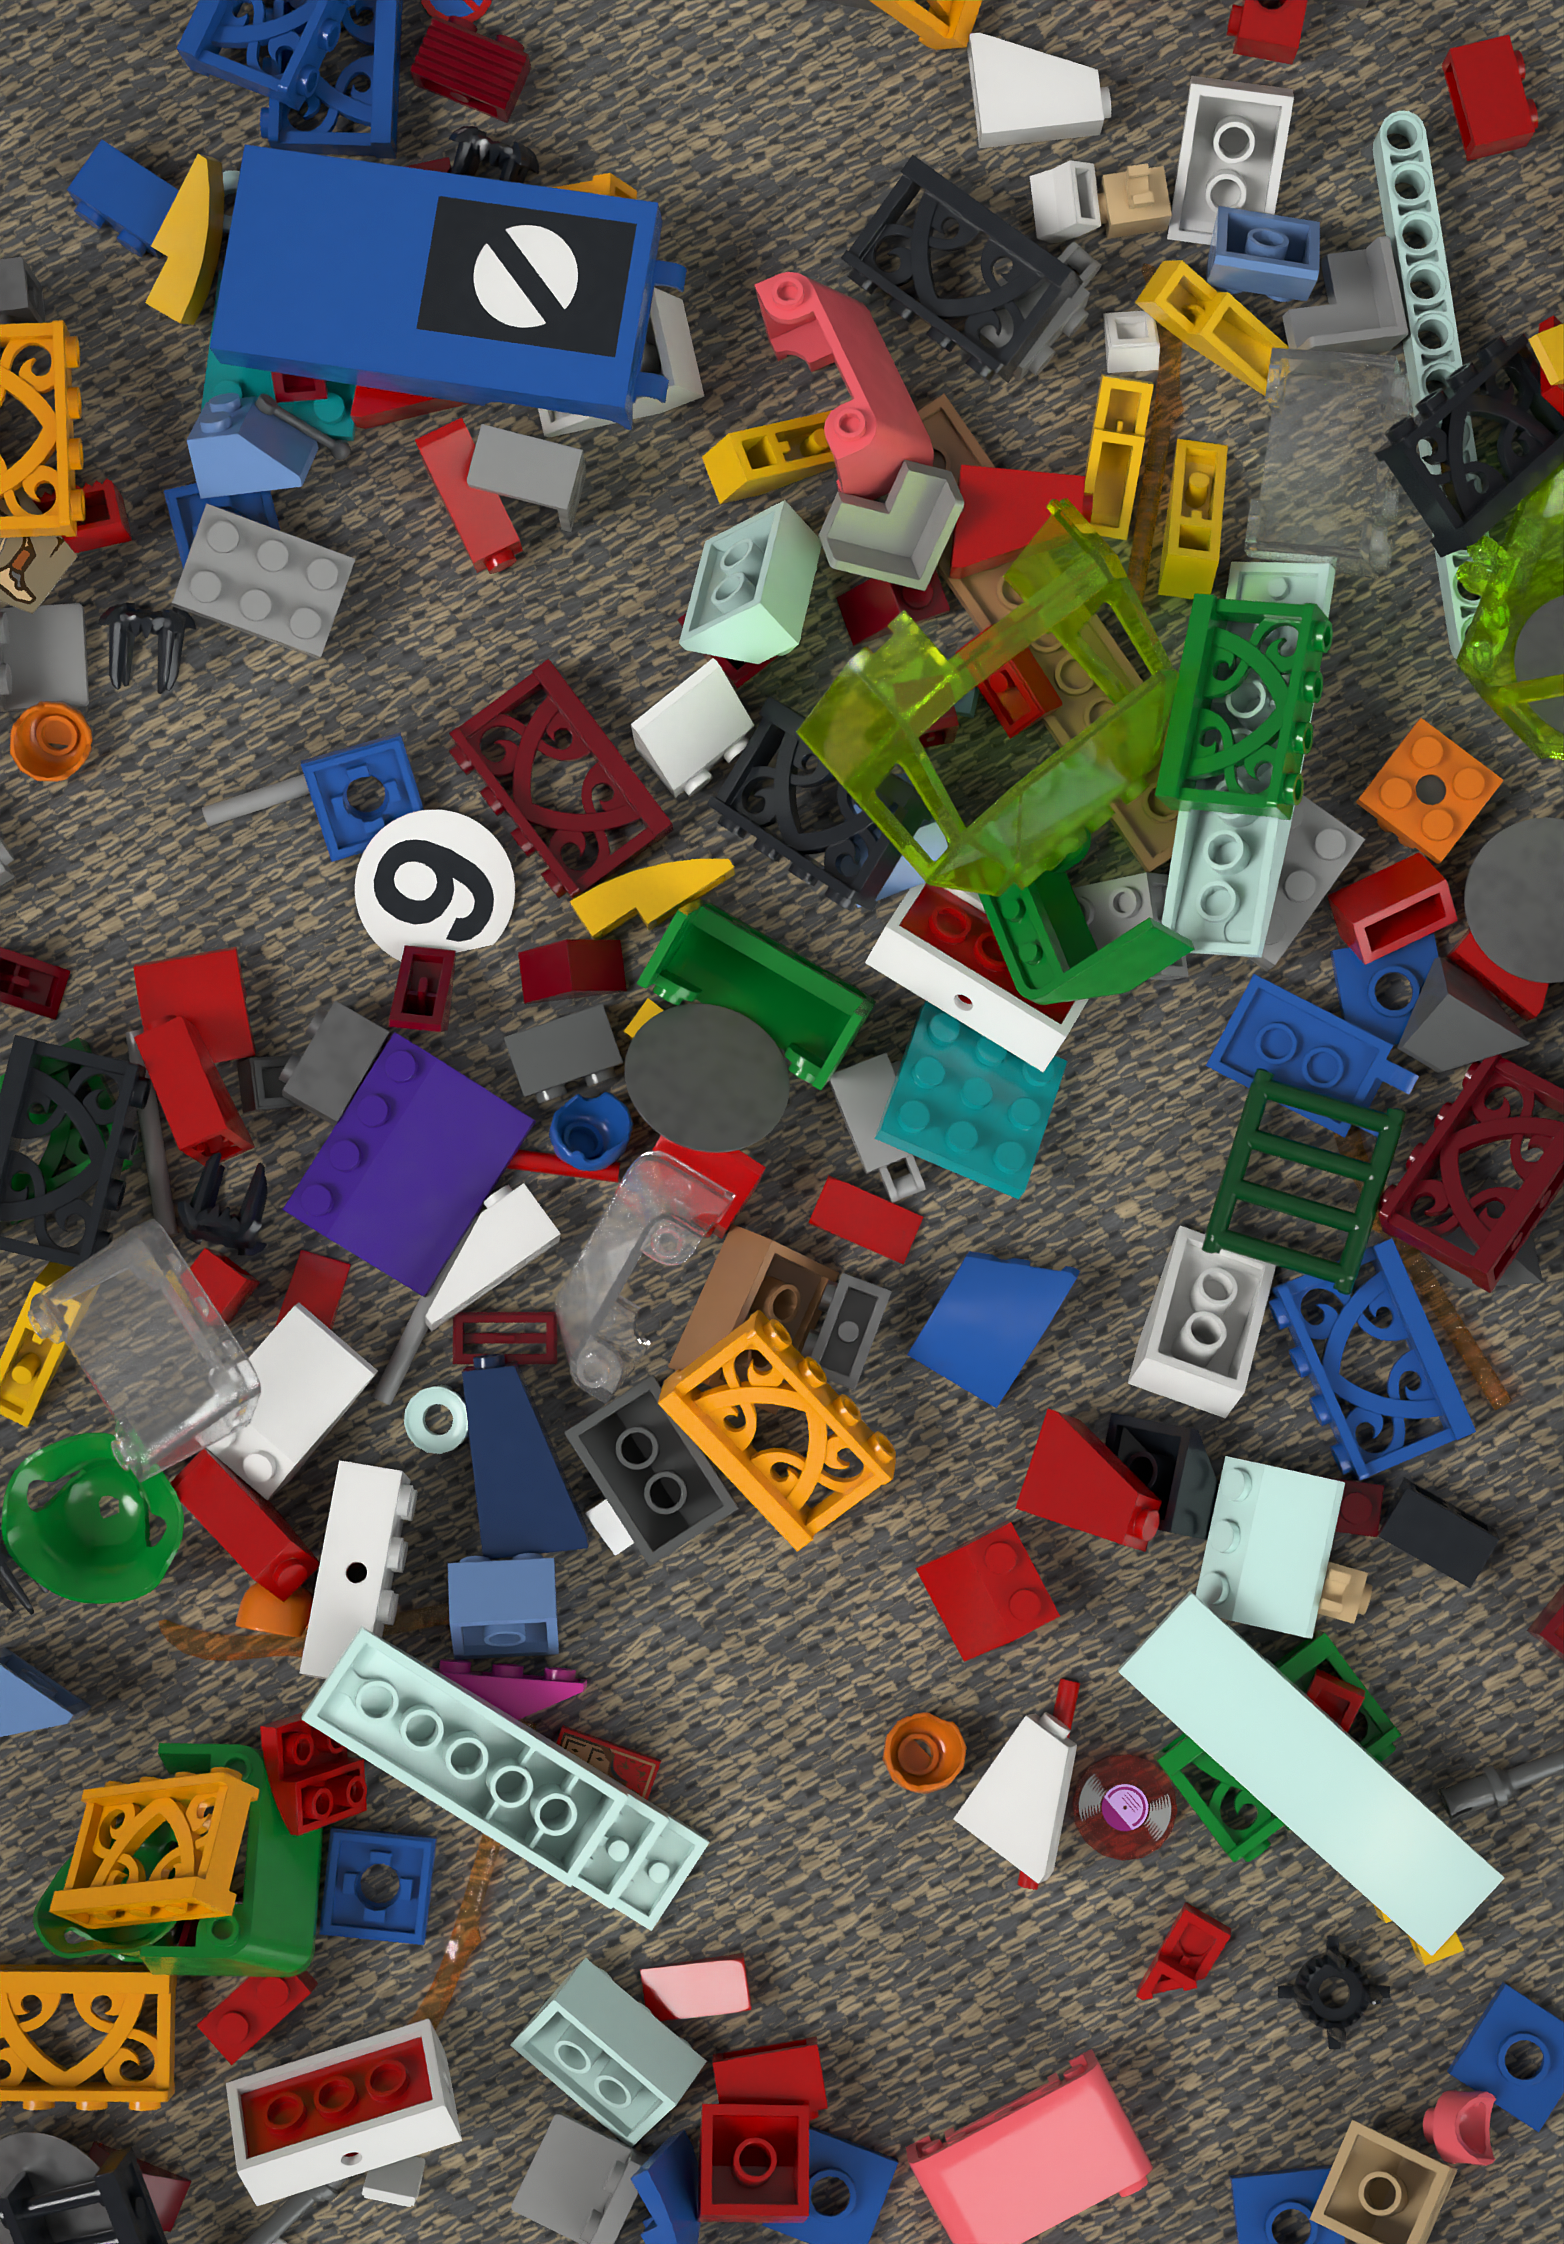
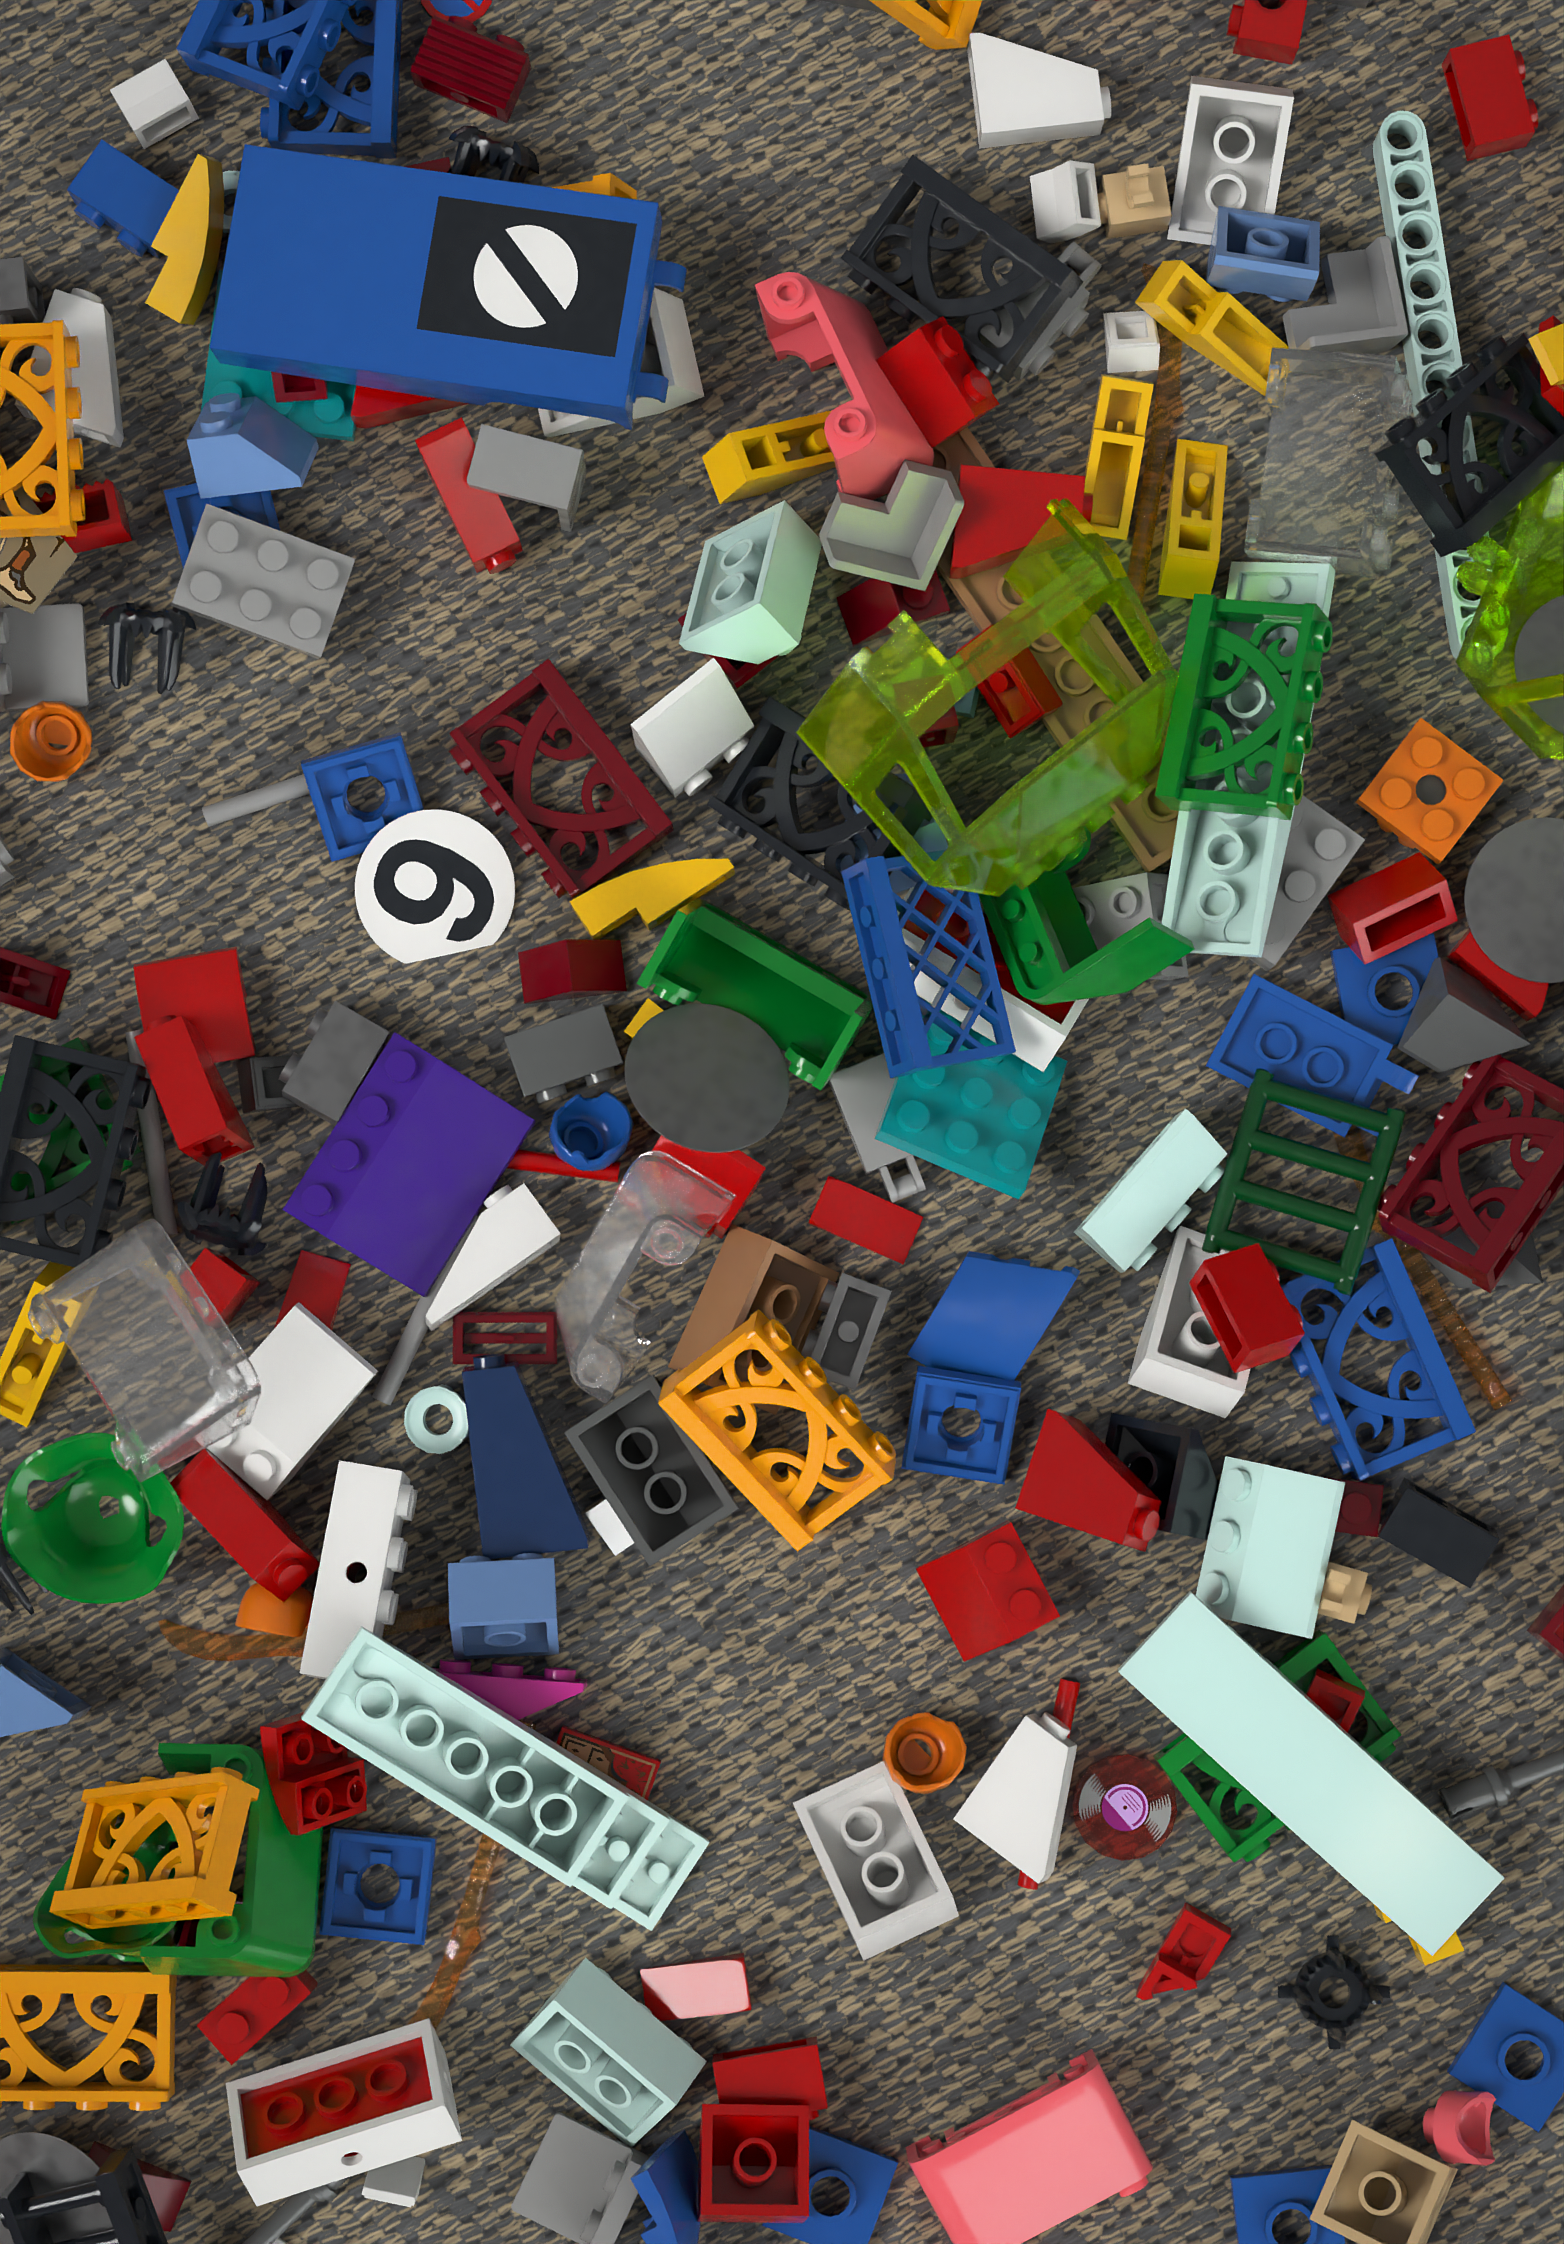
dark grey hinge [255,393,351,460] -> none
dark red slope [389,945,456,1032] -> none
none -> white slope [15,288,124,448]
none -> white piece [110,59,199,149]
none -> white slope [793,1761,959,1961]
none -> blue fence [841,846,1016,1079]
none -> red brick [876,316,999,448]
none -> blue piece [901,1366,1021,1485]
none -> light aqua slope [1074,1109,1227,1273]
none -> red brick [1189,1243,1305,1374]

